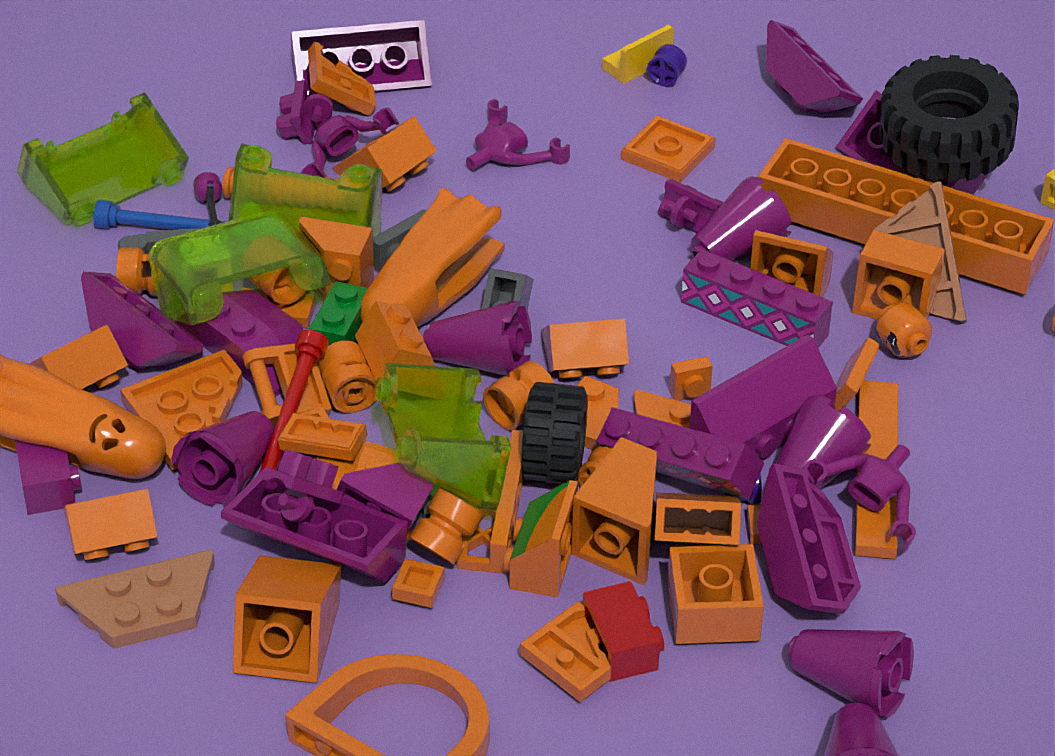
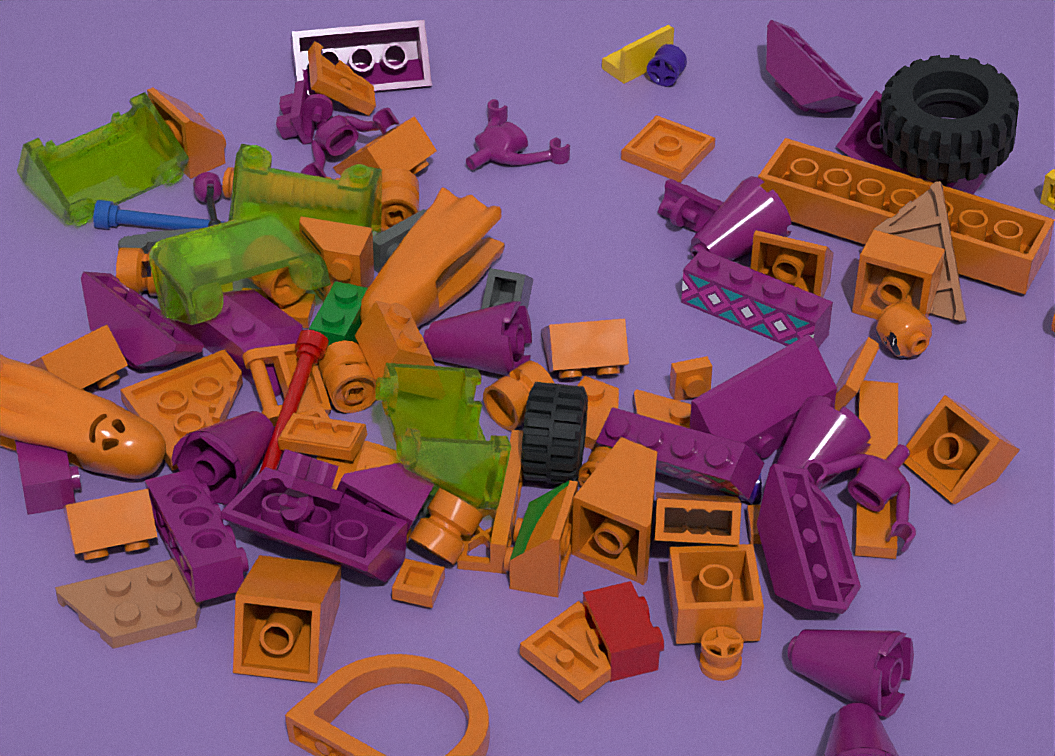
none -> magenta brick [145,469,249,603]
none -> orange slope [147,87,226,179]
none -> orange wheel [373,168,419,231]
none -> orange wheel [699,626,744,681]
none -> orange slope [904,395,1020,504]

